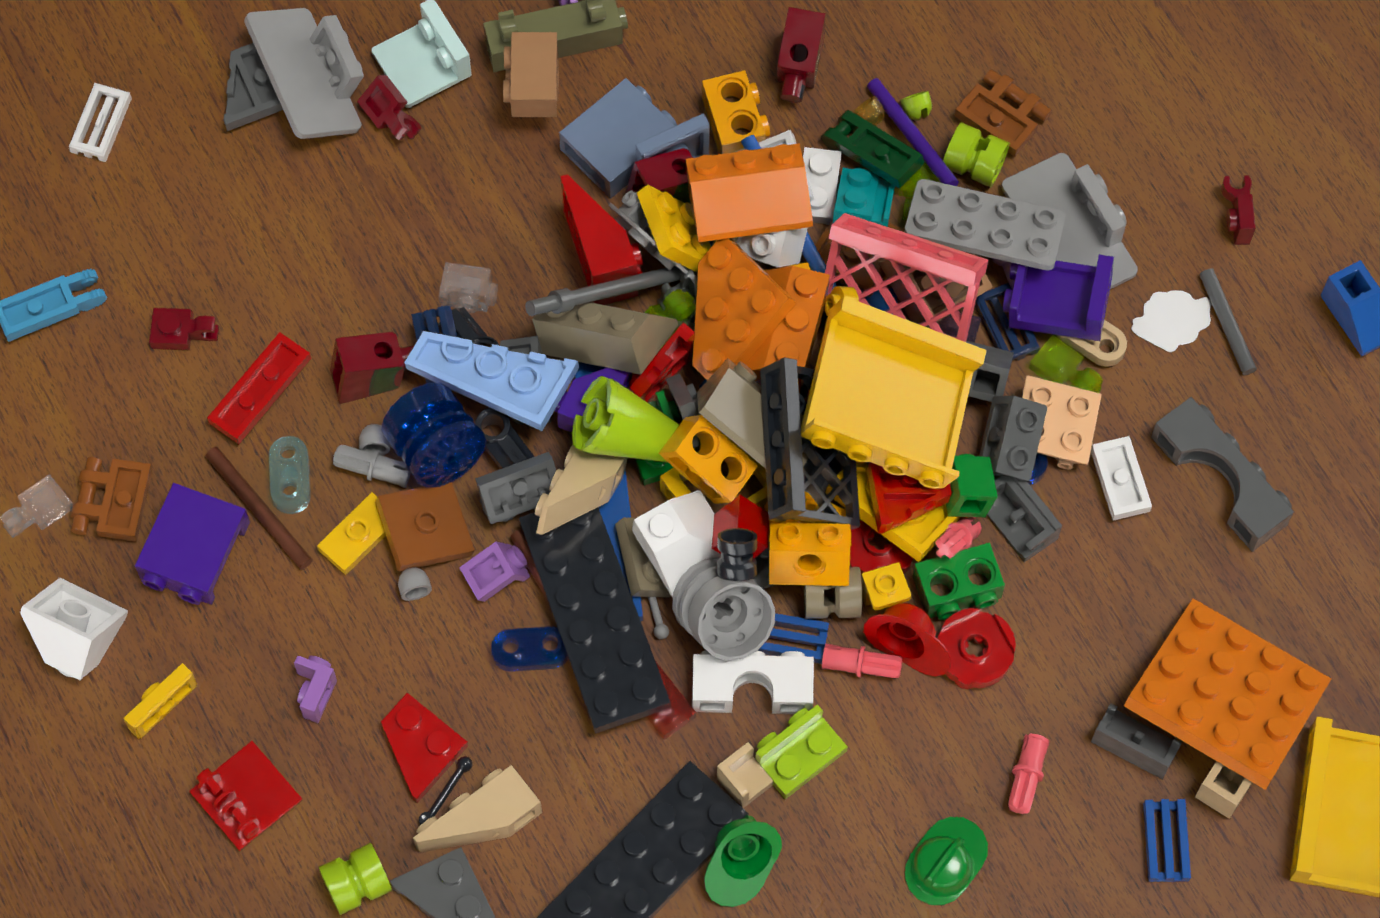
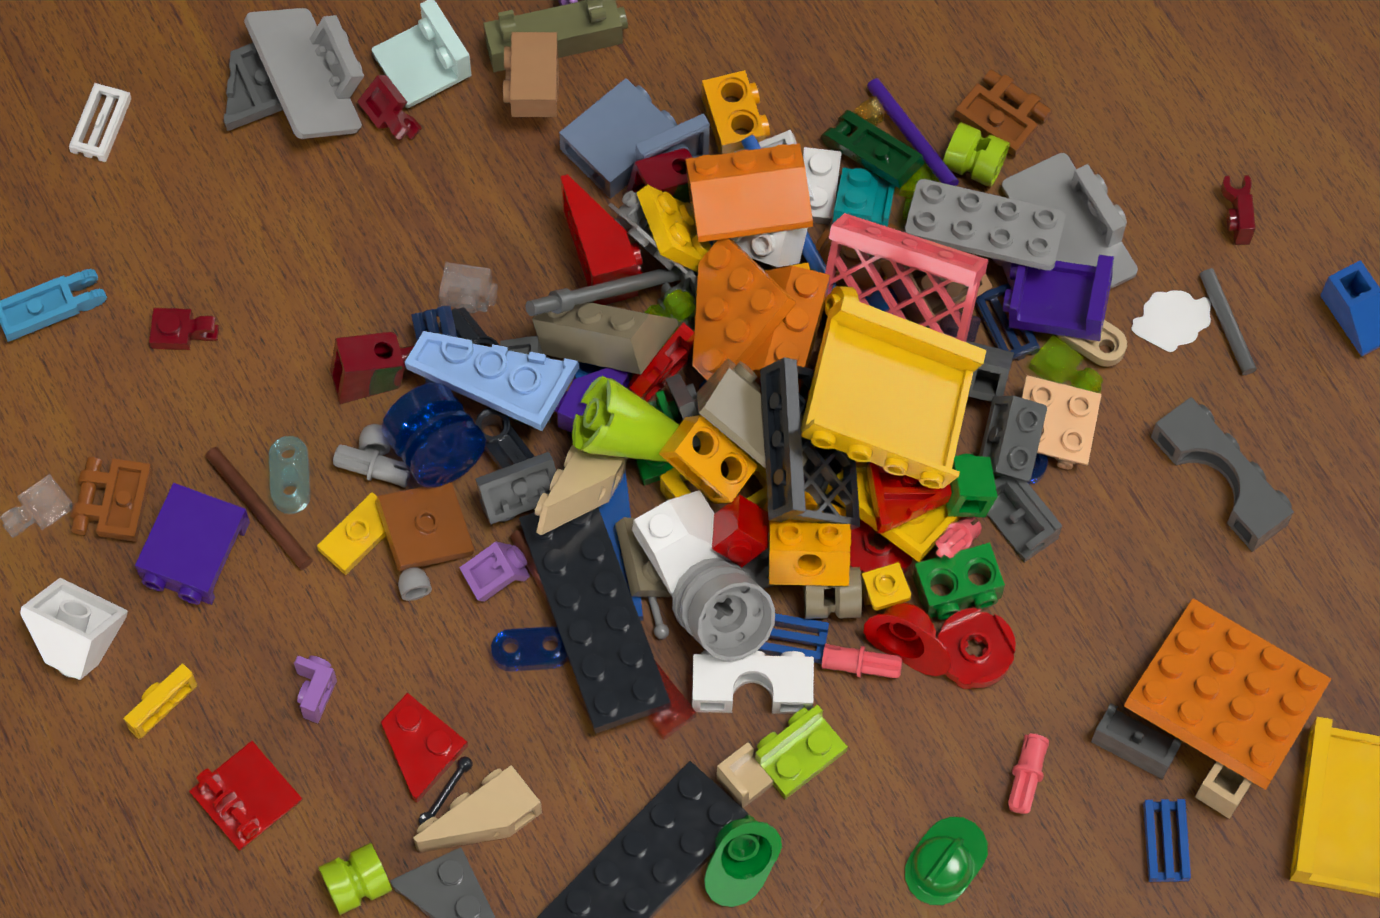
red plate [207,332,311,445] -> none
black wheel [717,528,757,581] -> none
dark red torso [777,7,826,103] -> none
lime hinge [900,91,932,121] -> none
white plate [1091,436,1152,521] -> none

